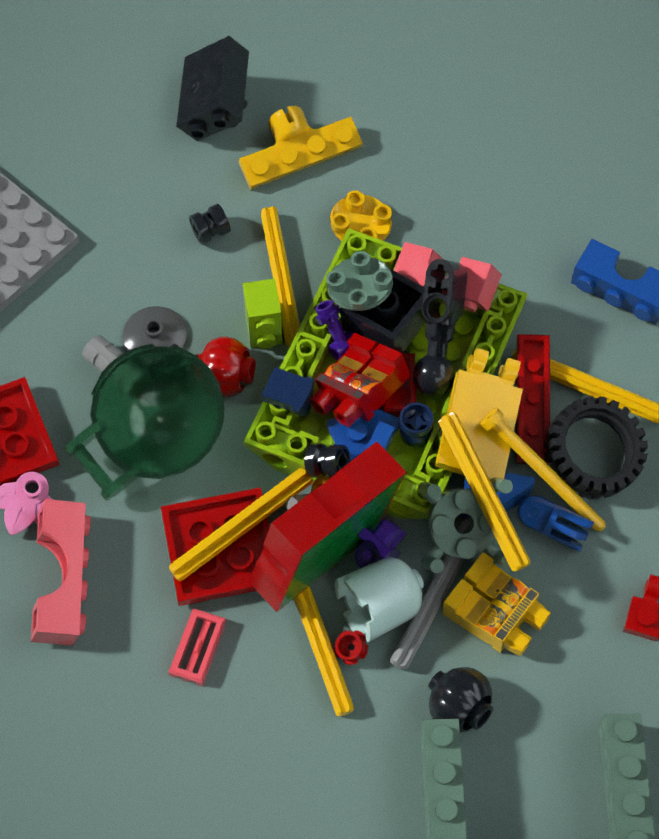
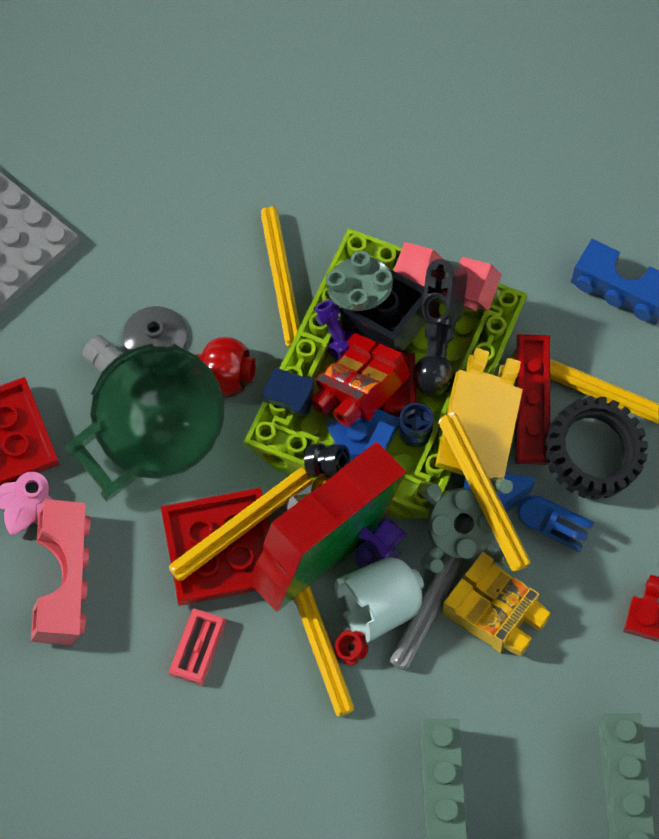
black piece [176,36,249,141] -> none
black wheel [189,203,231,245] -> none
yellow plate [238,105,363,190] -> none
lime brick [242,278,283,349] -> none
yellow dish [330,190,392,241] -> none
black plant [428,667,493,733] -> none
yellow bar [480,408,606,532] -> none

